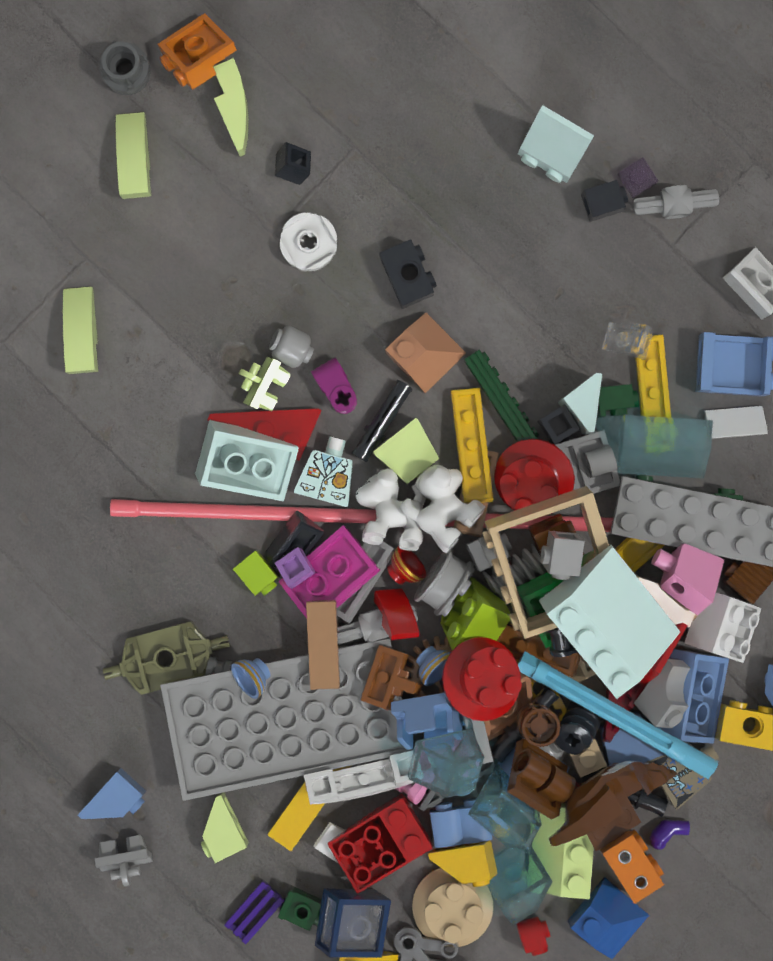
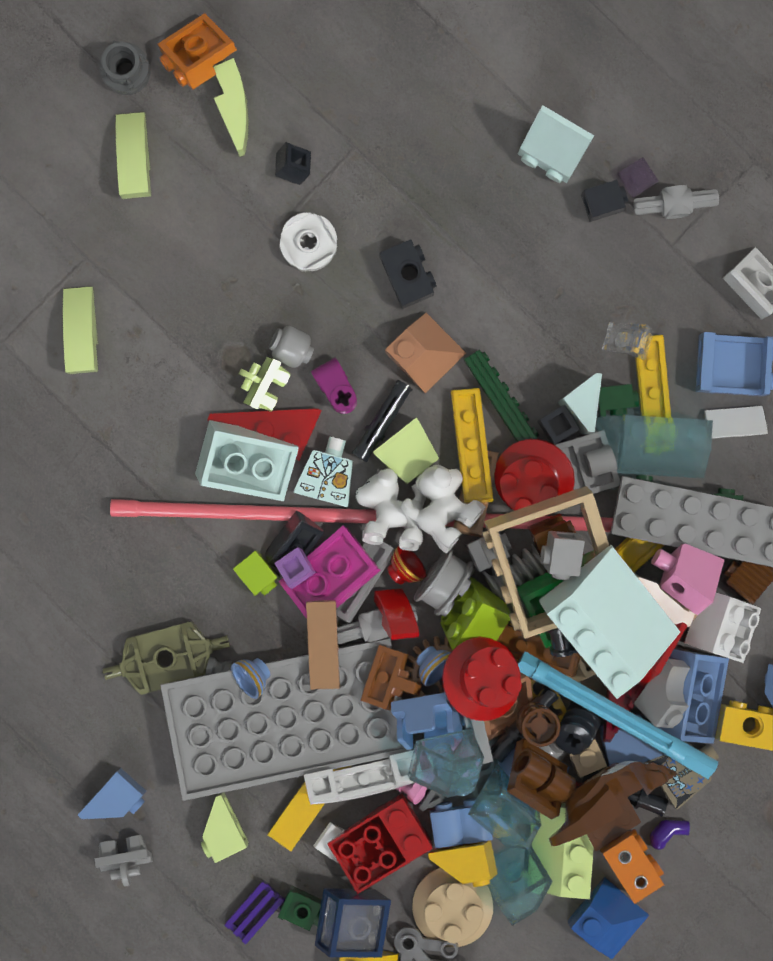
red plate [516,916,551,956] -> none

